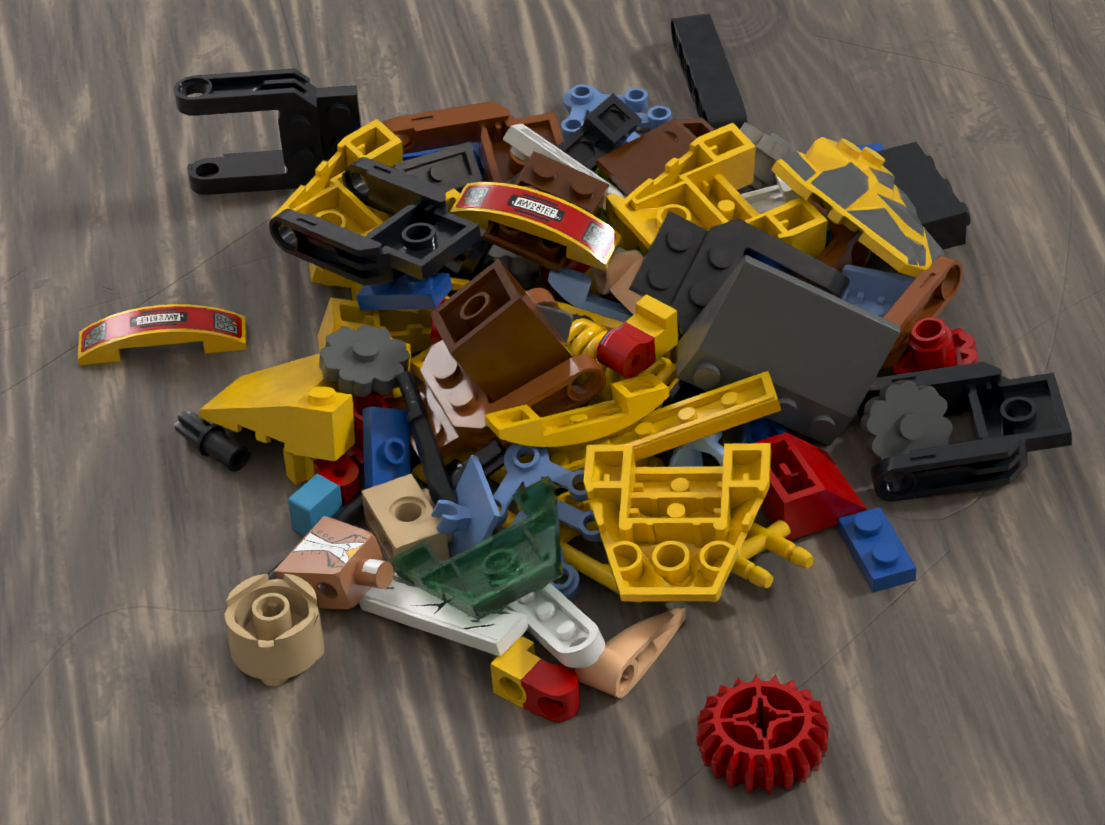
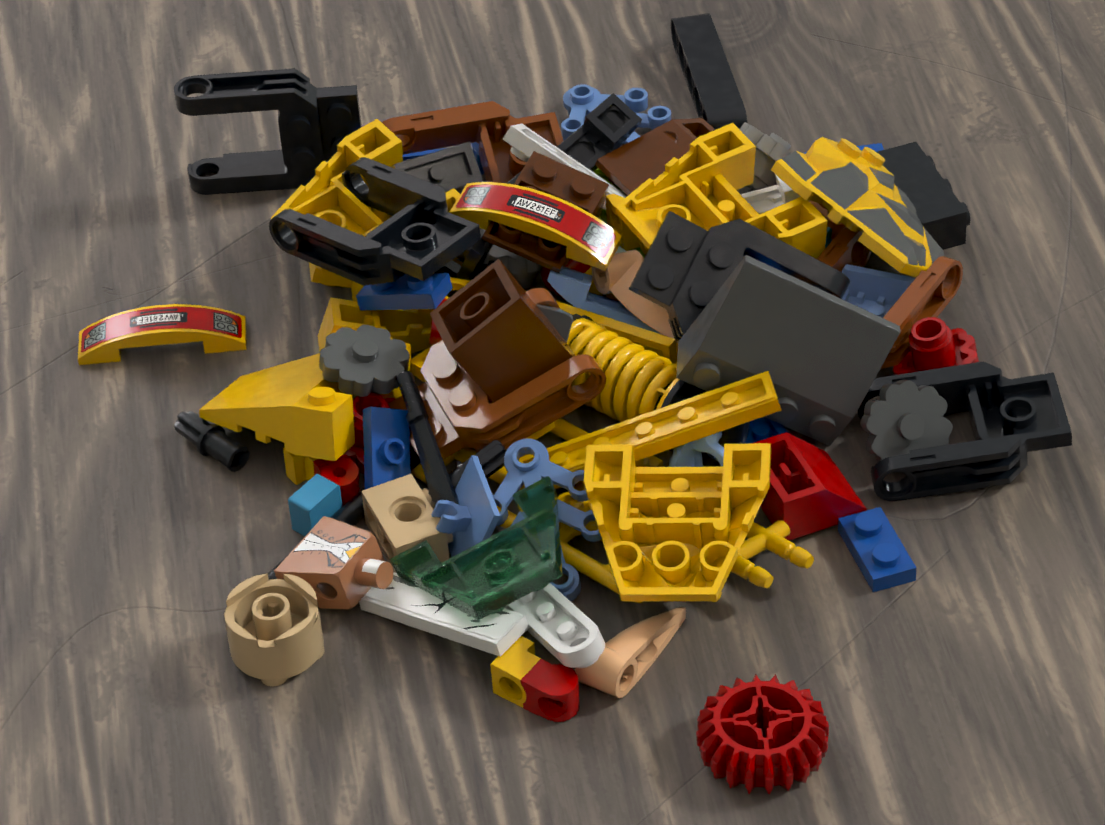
yellow slope [484,373,669,447] -> none
leg [596,294,678,378] -> none

